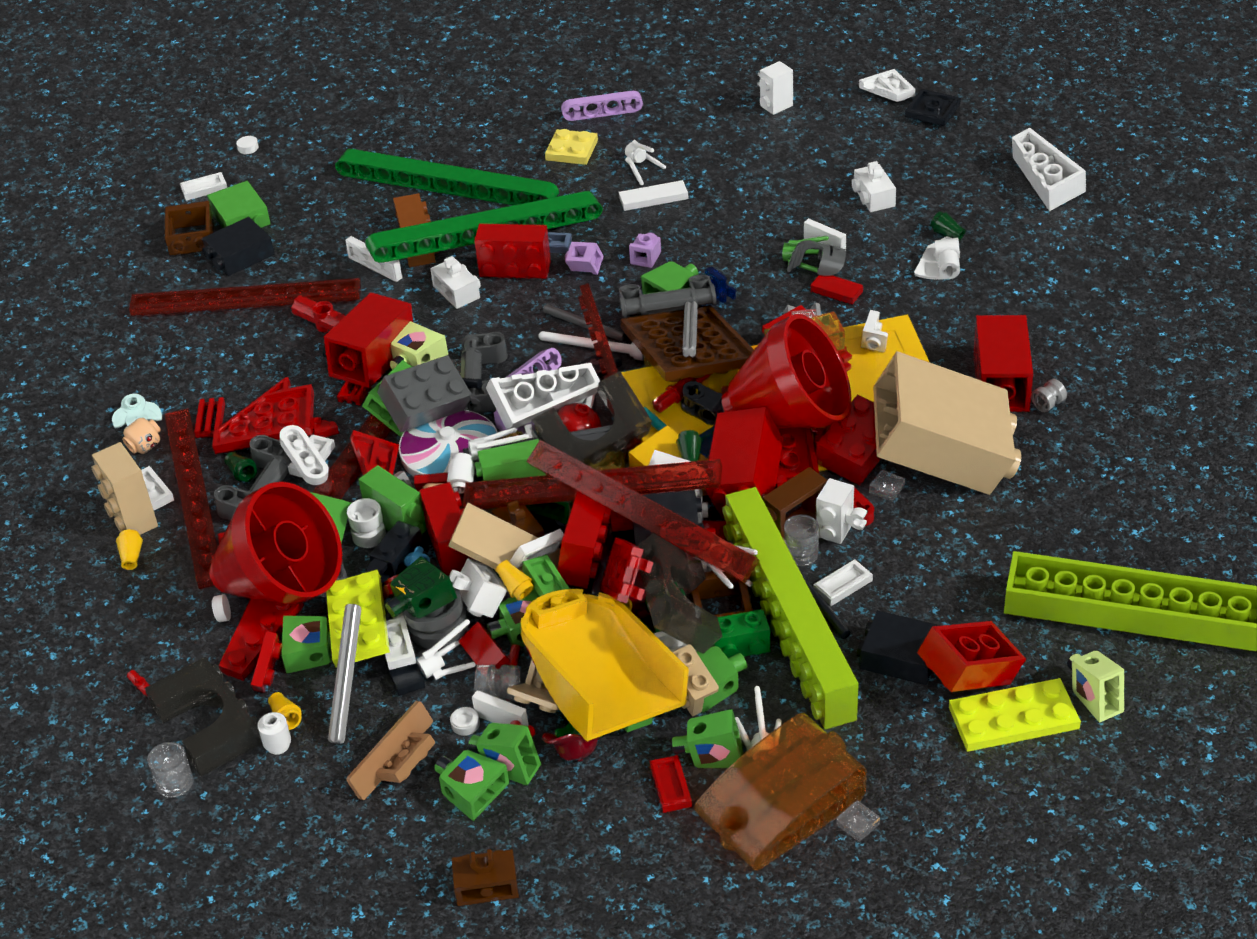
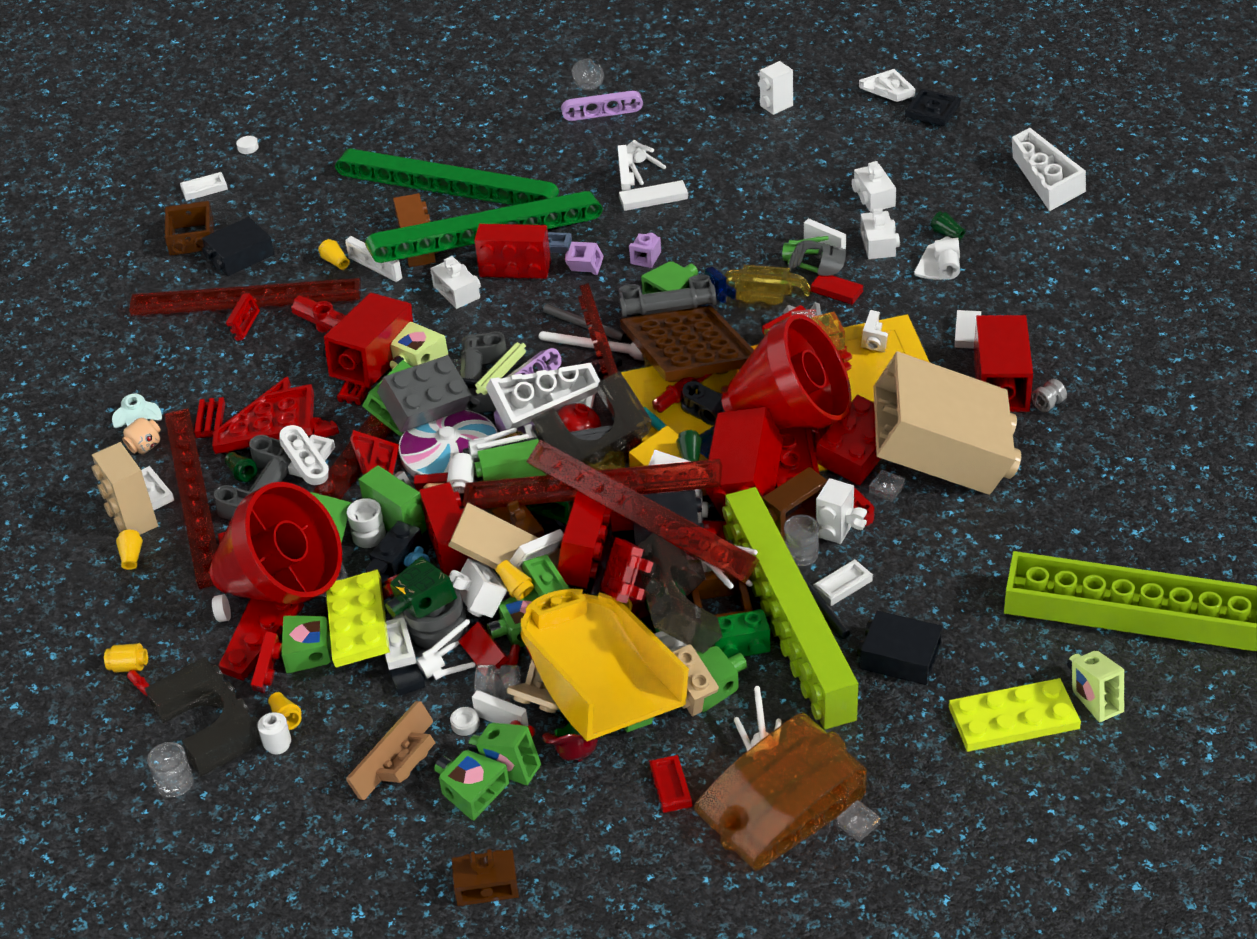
bright green brick [207,181,270,229] -> none
light grey axle [328,604,361,744] -> none
light yellow plate [545,129,598,165] -> none
bright green torso [672,709,743,768] -> none
light grey axle [682,301,698,358] -> none
red brick [917,621,1026,692] -> none
none -> yellow brick [104,643,148,673]
none -> red tile [226,293,260,341]
none -> yellow cone [318,239,350,270]
none -> yellowish green axle [475,342,526,395]
none -> clear hair [571,59,605,91]
none -> white wing [618,145,635,191]
none -> clear yellow plate [717,265,811,305]
none -> white brick [860,208,900,259]
none -> white tile [954,310,981,349]

